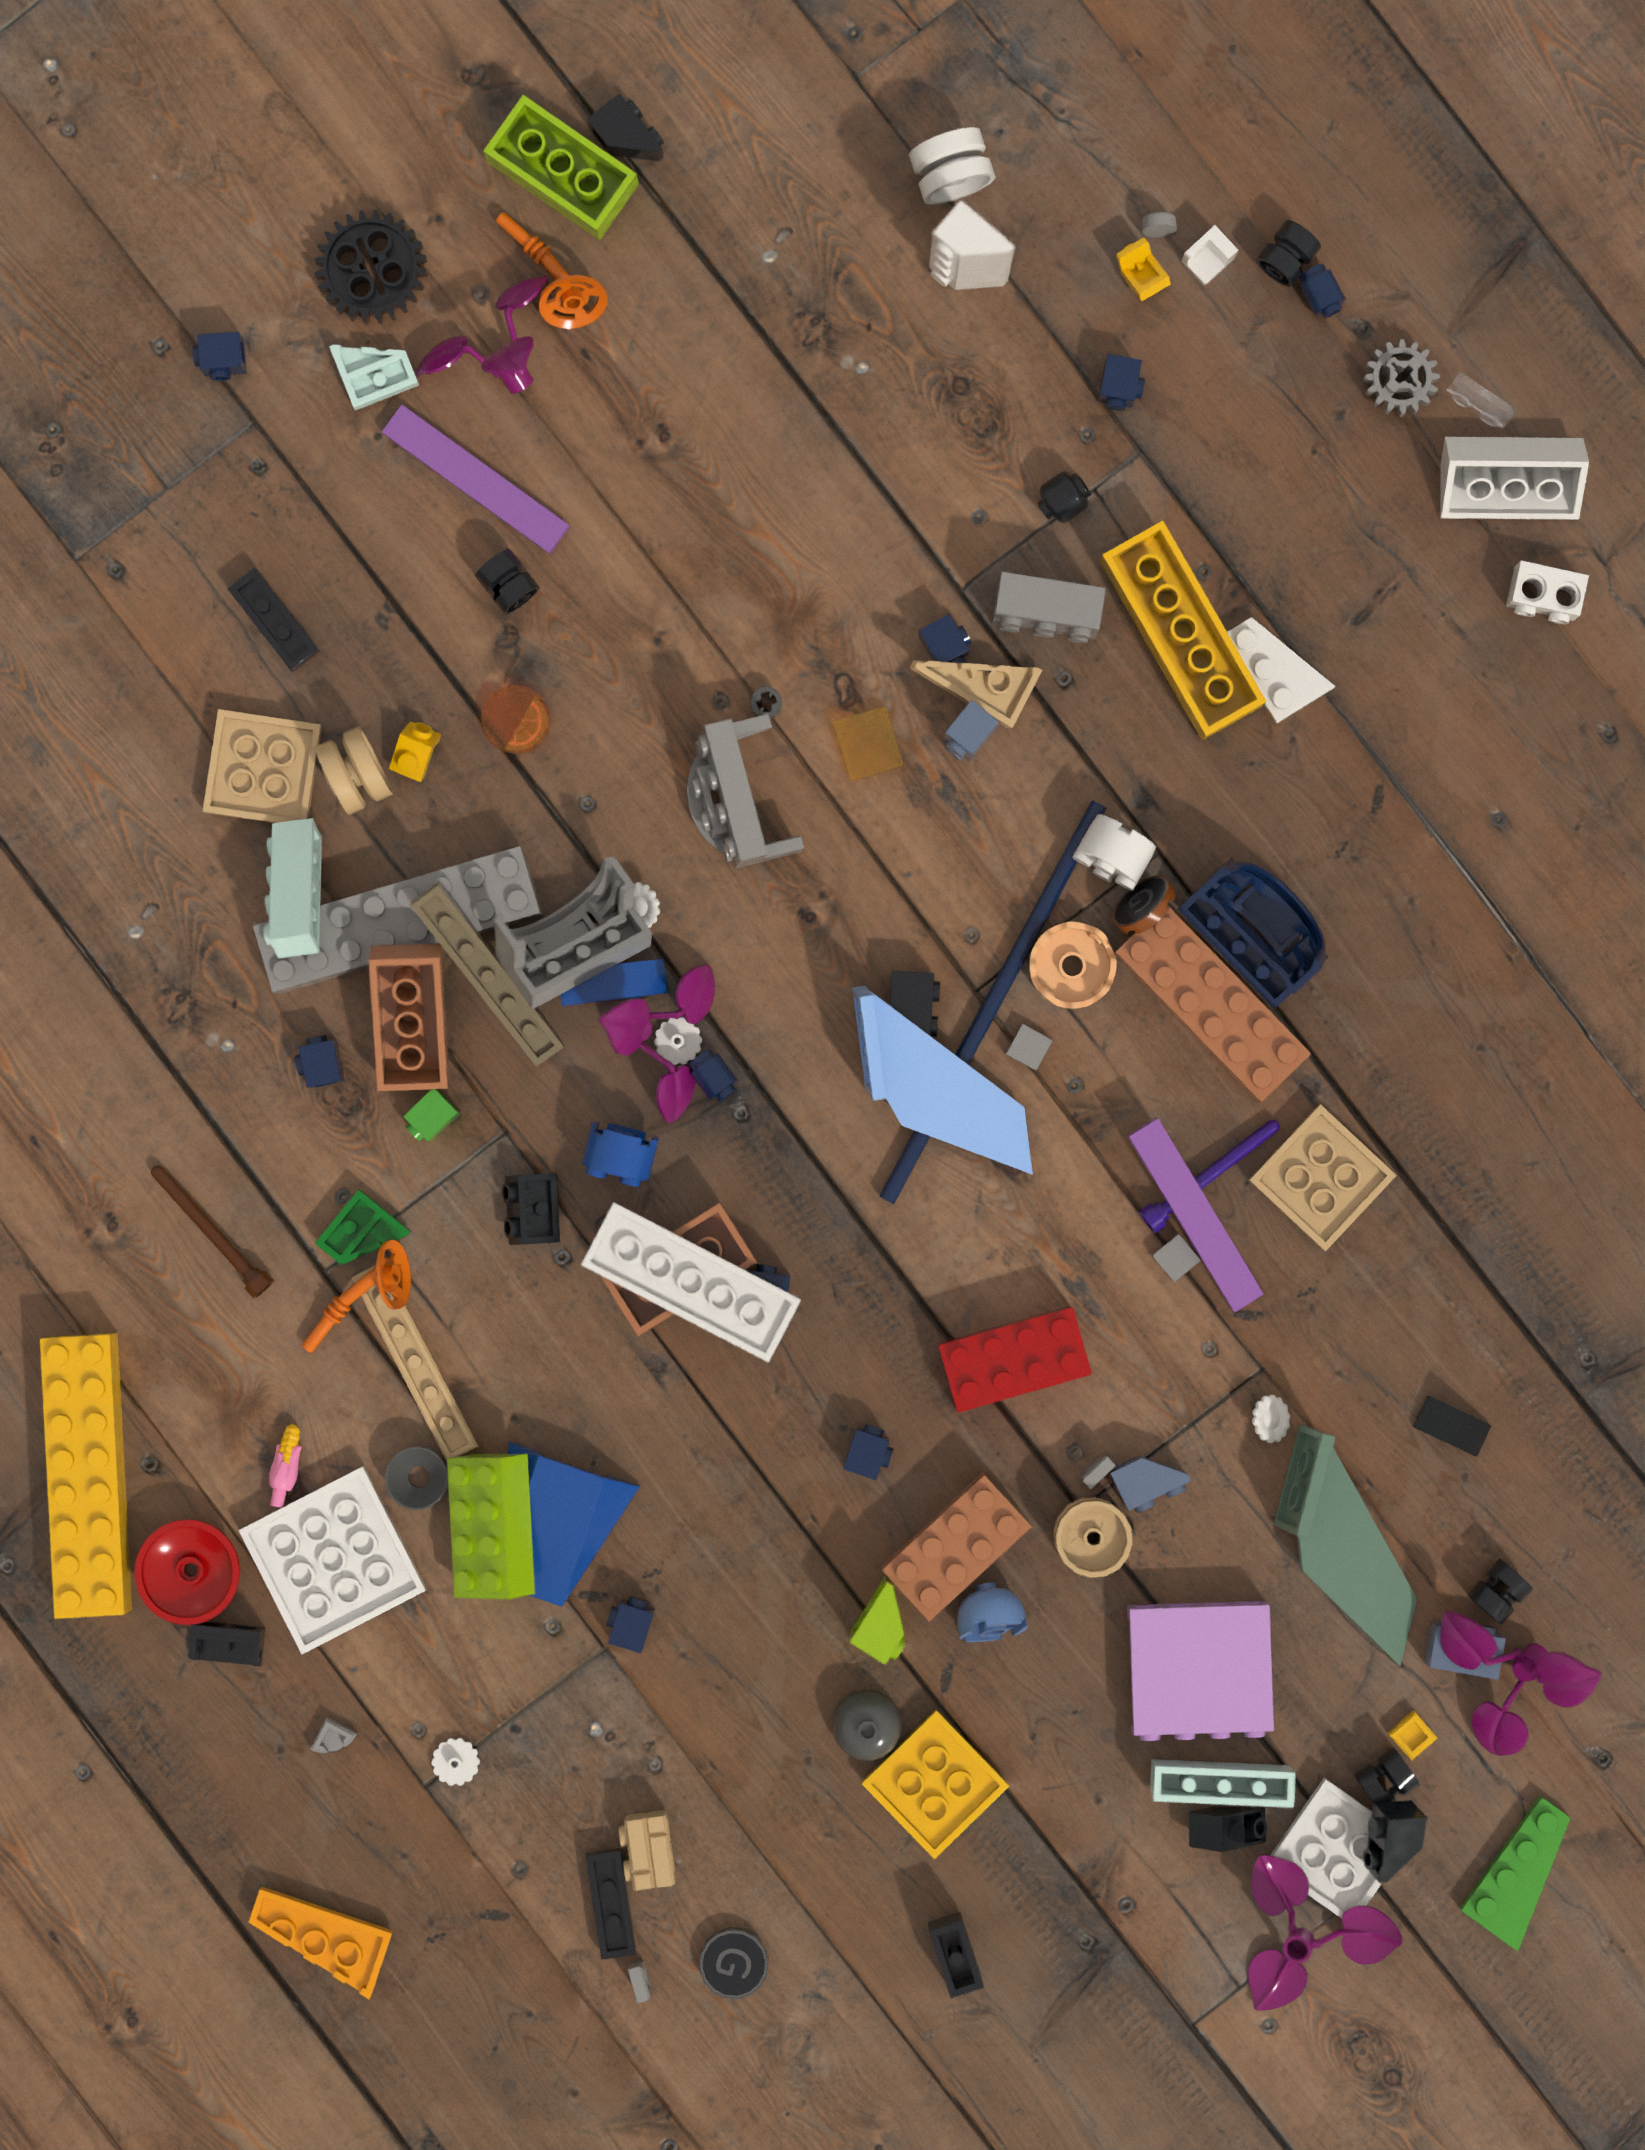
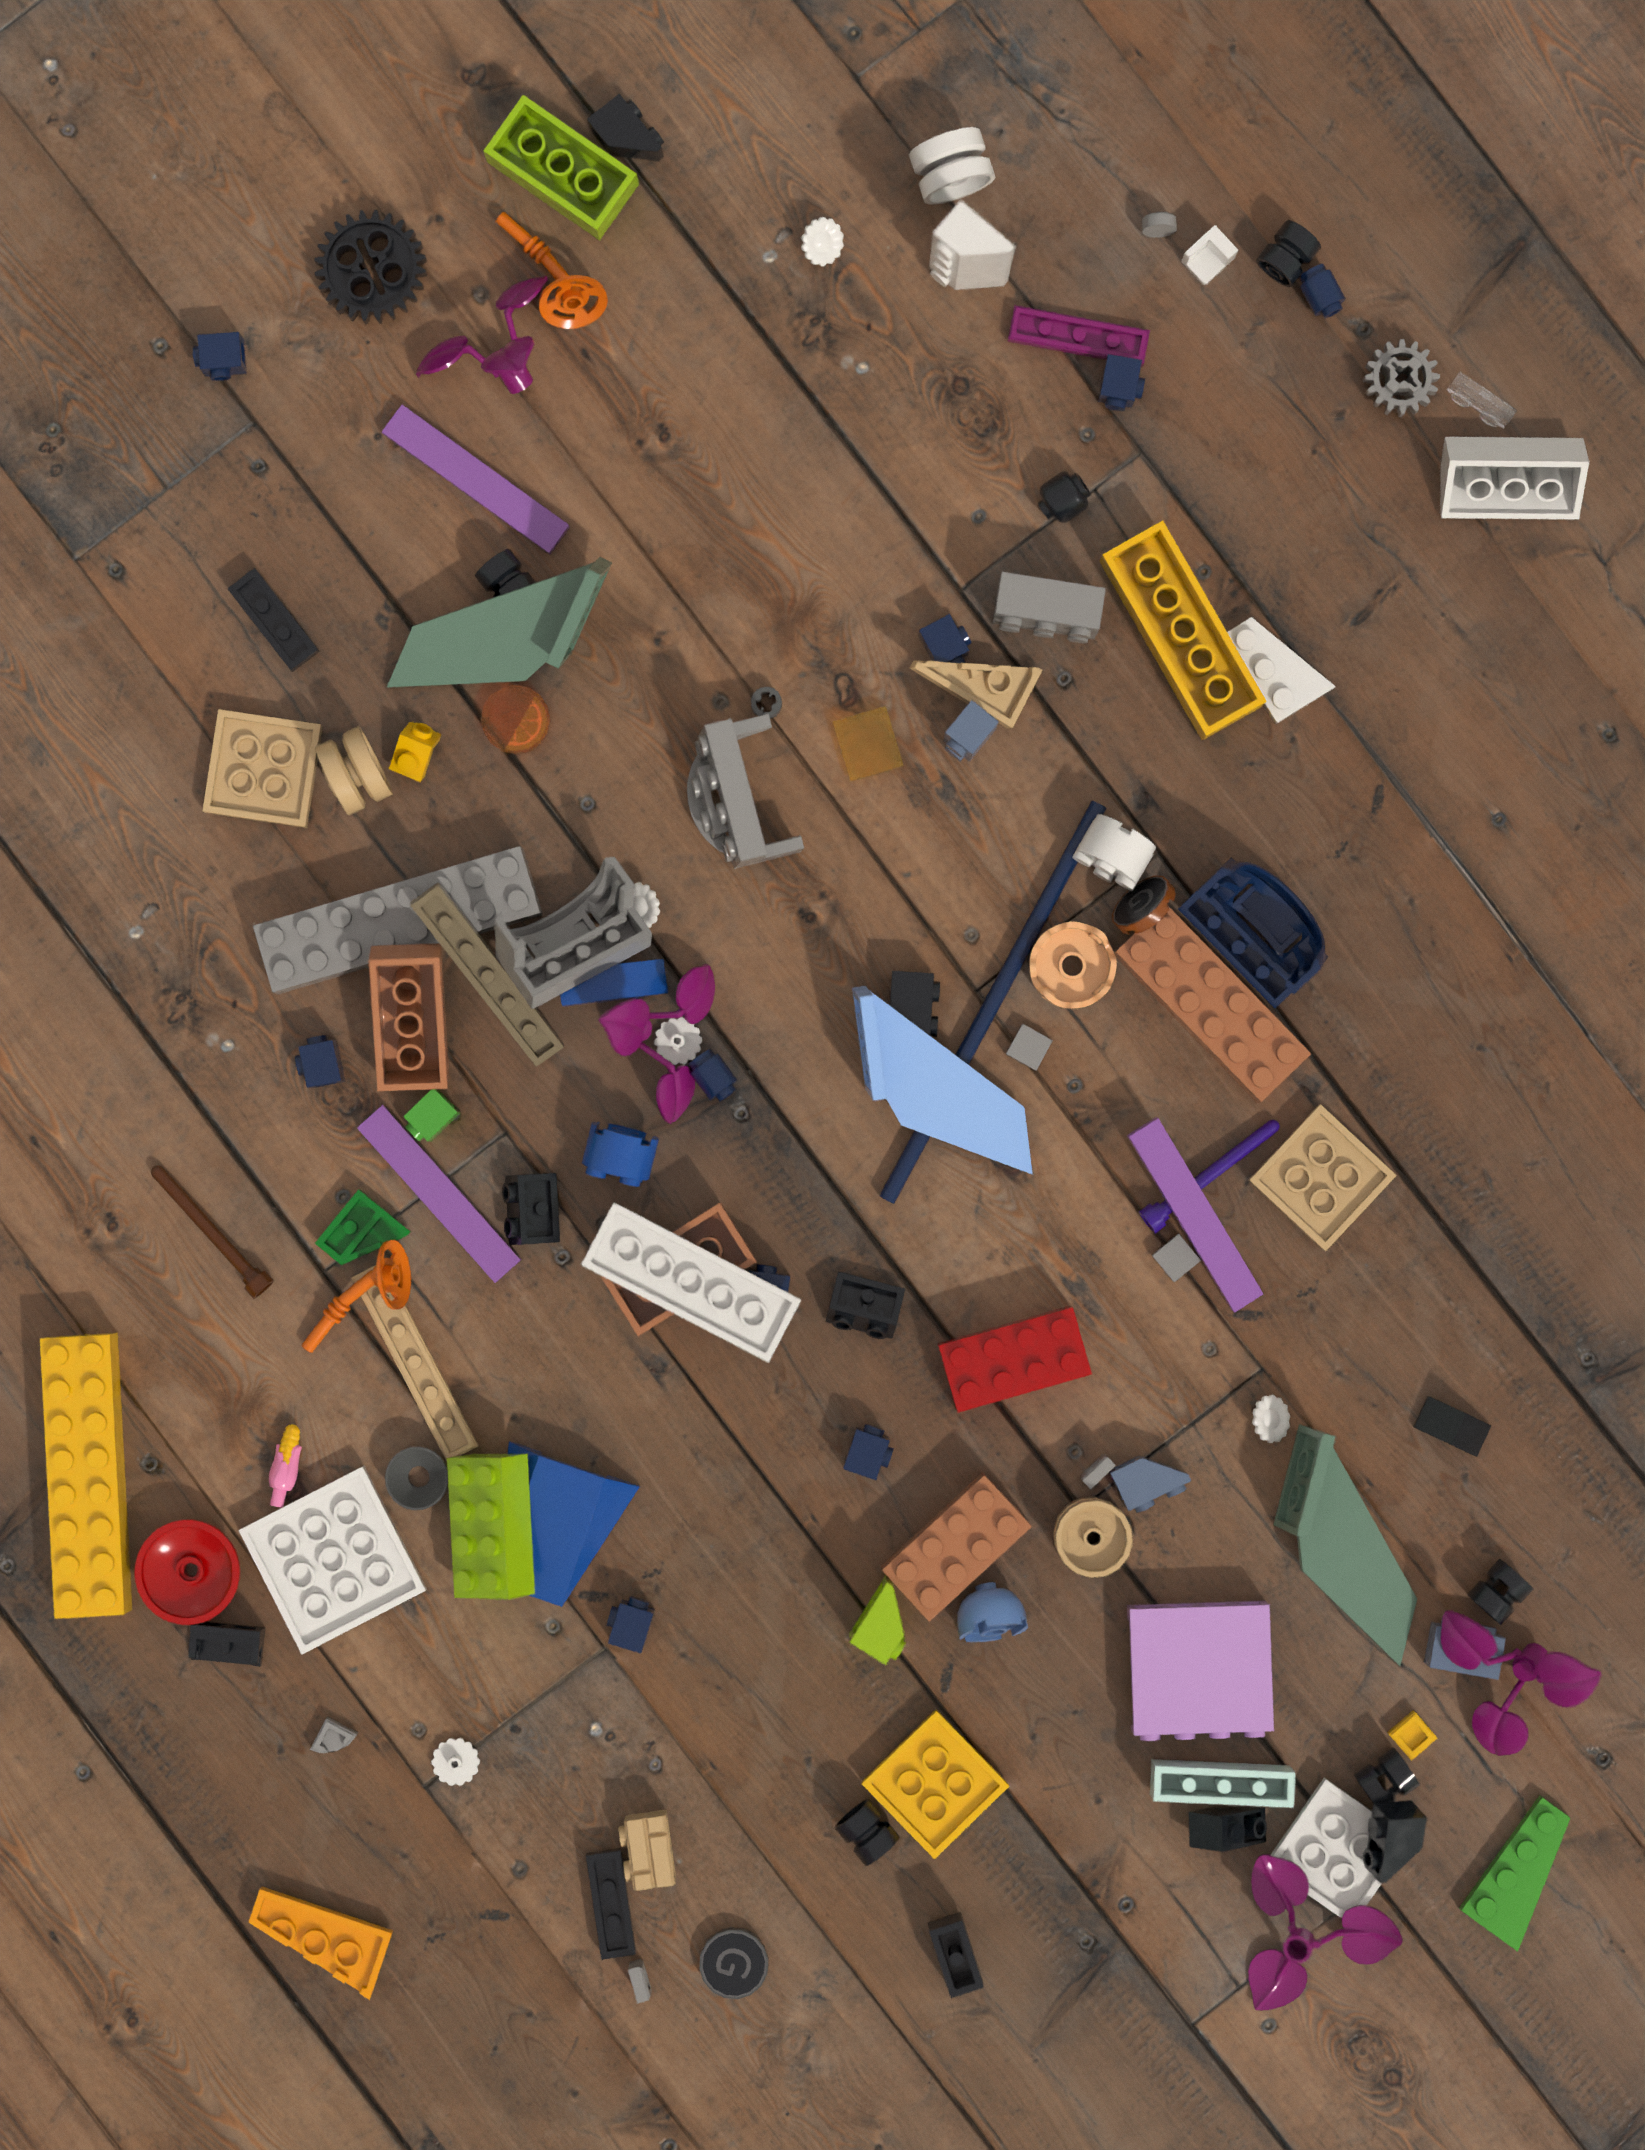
light aqua brick [264,818,322,958] -> none
light aqua wing [329,345,419,411] -> none
dark grey cylinder [833,1690,902,1761] -> none
yellow bracket [1116,238,1171,302] -> none
white brick [1506,560,1589,624] -> none
none -> medium lavender tile [357,1105,522,1283]
none -> sand green piece [386,557,612,688]
none -> white piece [801,217,844,266]
none -> black bracket [826,1271,905,1339]
none -> black wheel [834,1798,900,1866]
none -> magenta tile [1008,305,1150,367]

